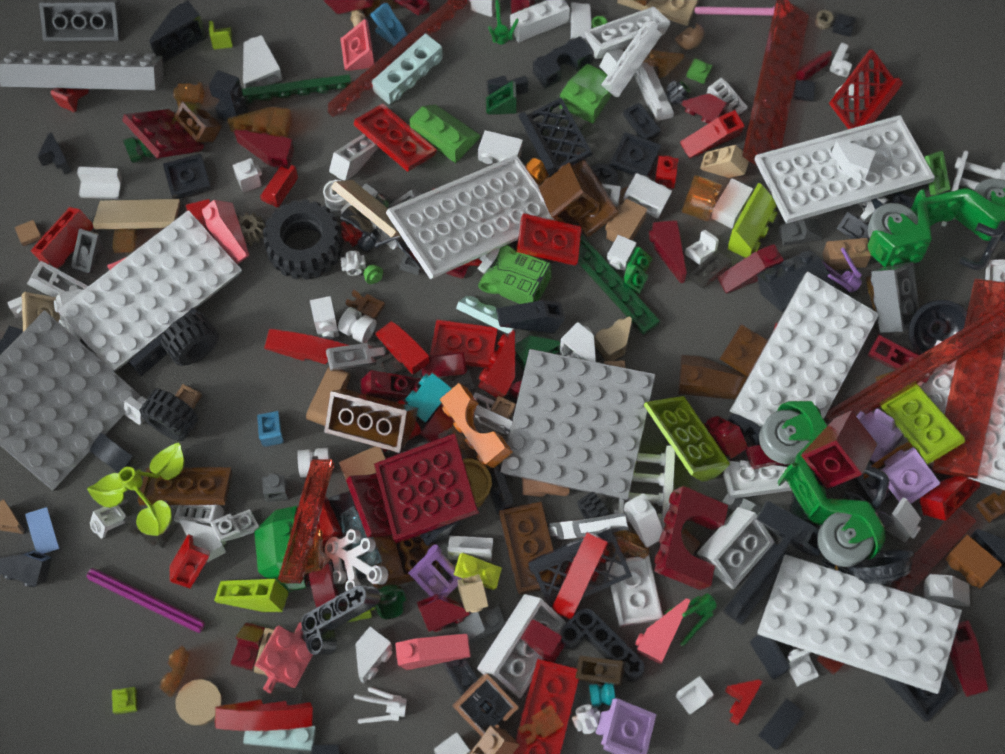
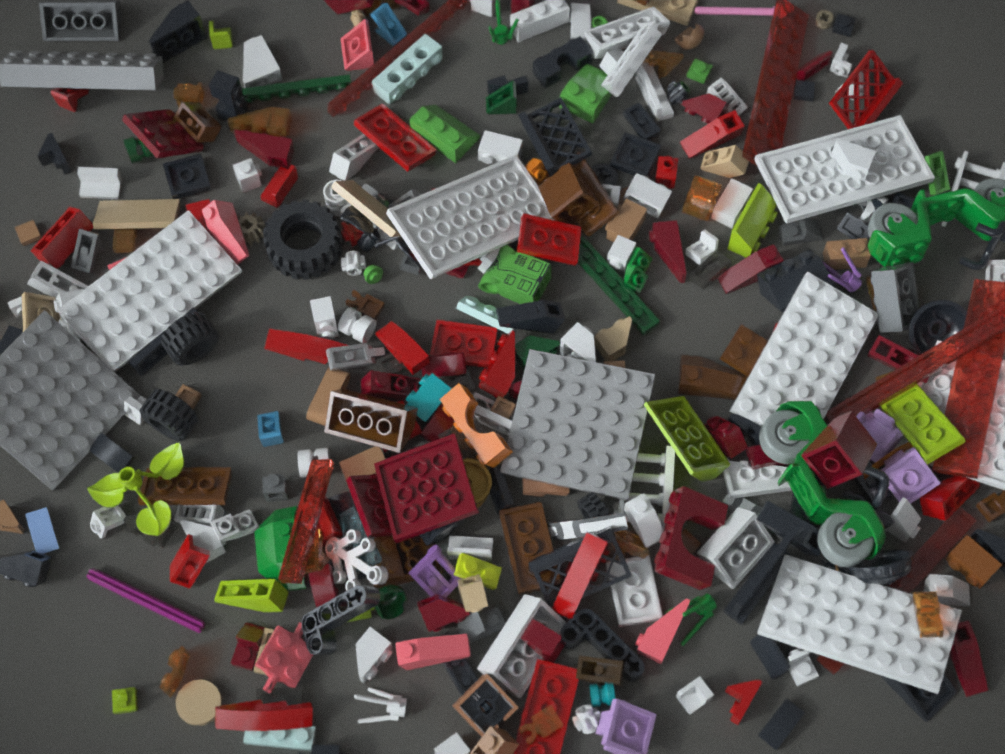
none -> clear orange slope [913,592,944,638]

